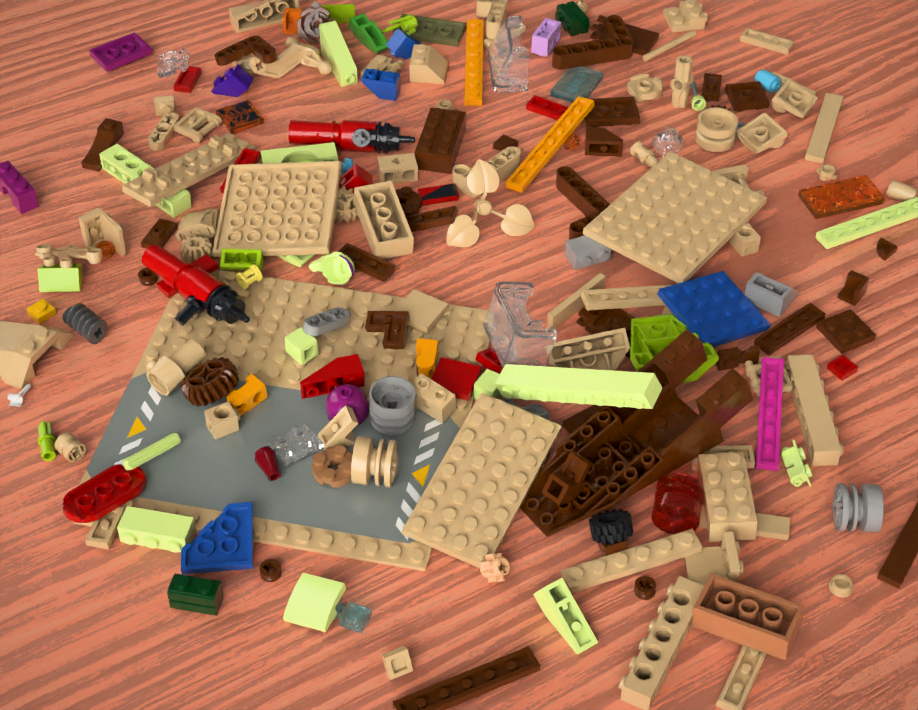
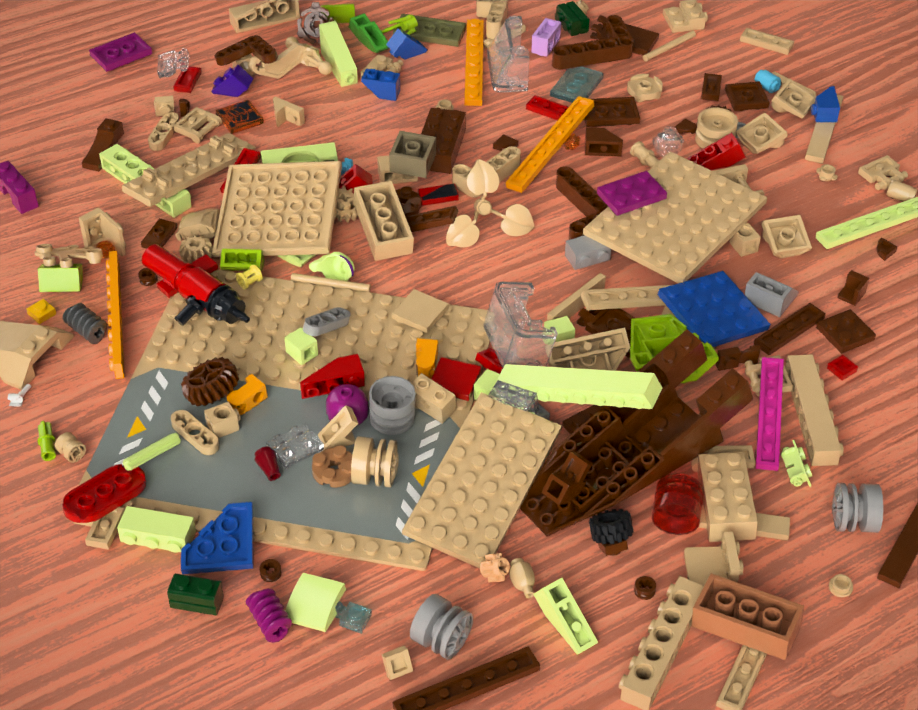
tan piece [146,339,206,396] -> none
orange panel [282,8,303,34] -> none
red piece [288,120,415,154] -> none
reddish brown plate [338,243,395,282] -> none
reddish brown plate [365,311,410,349] -> none
tan slope [409,44,448,84] -> none
tan plate [561,529,702,593] -> none
tan piece [670,55,694,108] -> none
yellowish green hinge [690,81,706,111] -> none
clear orange plate [798,175,885,219] -> none
none -> light orange plate [106,251,125,379]
none -> tan beam [171,410,219,455]
none -> reddish brown tile [179,99,190,117]
none -> magenta piece [246,588,292,643]
none -> tan slope [273,96,305,127]
none -> tan bar [291,273,371,292]
none -> dark tan brick [389,131,436,178]
none -> light grey wheel [410,594,473,660]
none -> clear bracket [489,380,539,415]
none -> tan plant [509,558,535,598]
none -> yellowish green brick [542,316,575,344]
none -> magenta plate [597,171,667,216]
none -> reddish brown tile [674,119,697,134]
none -> red slope [687,132,746,170]
none -> tan slope [762,215,812,258]
none -> blue slope [811,86,840,122]
none -> tan plate [858,155,908,190]

